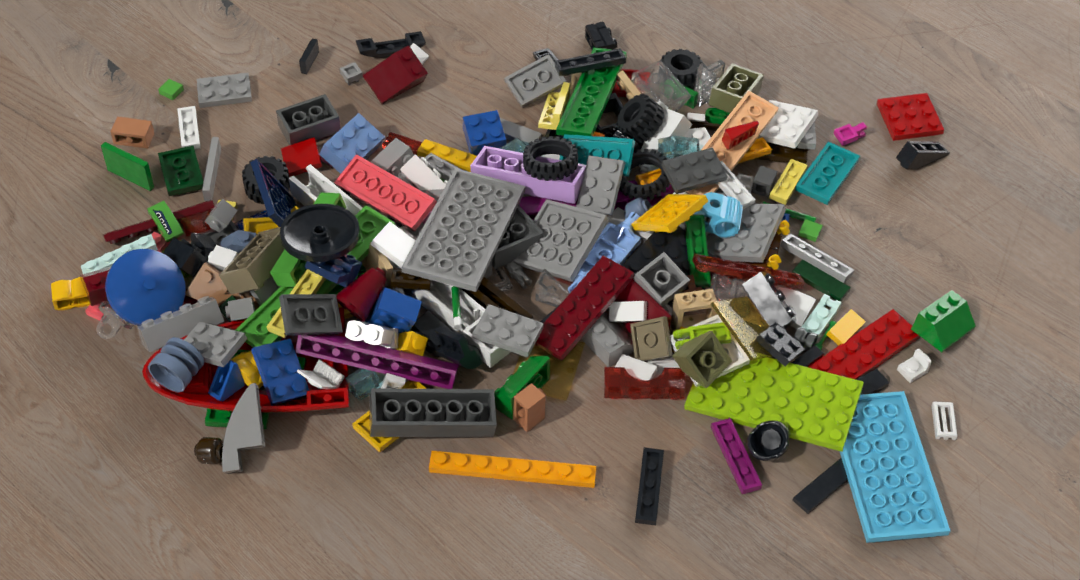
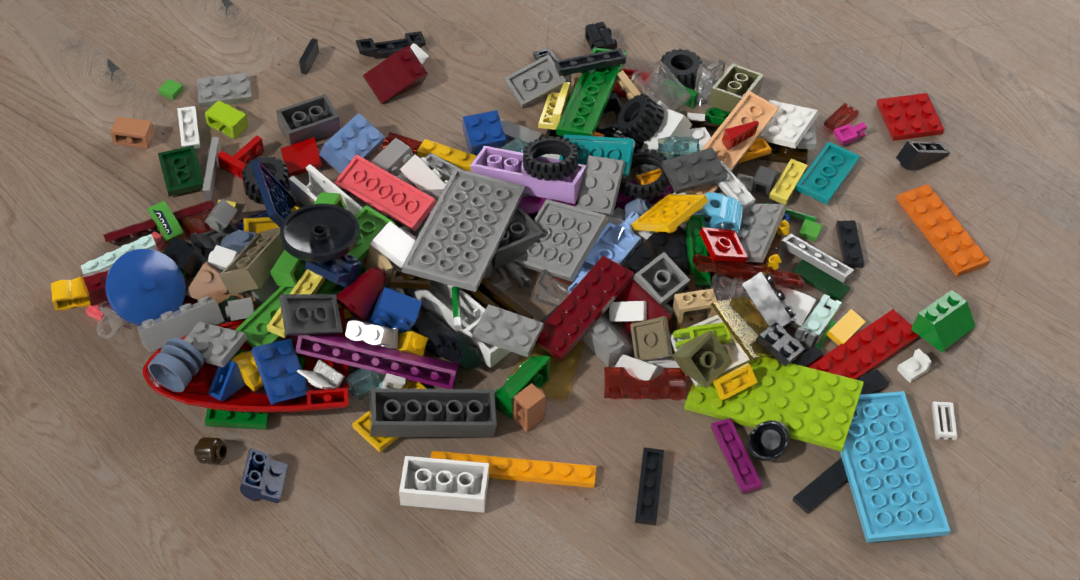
green tile [101,142,154,191] -> none
light grey slope [222,383,265,474] -> none
light grey tile [339,62,363,85] -> none
none -> lime piece [205,100,248,139]
none -> red bracket [217,135,264,180]
none -> dark blue brick [240,448,288,503]
none -> white brick [399,456,489,513]
none -> red plate [699,227,748,263]
none -> yellow plate [713,364,758,400]
none -> clear red tile [824,103,859,131]
none -> black plate [836,220,864,268]
none -> orange plate [896,184,990,277]

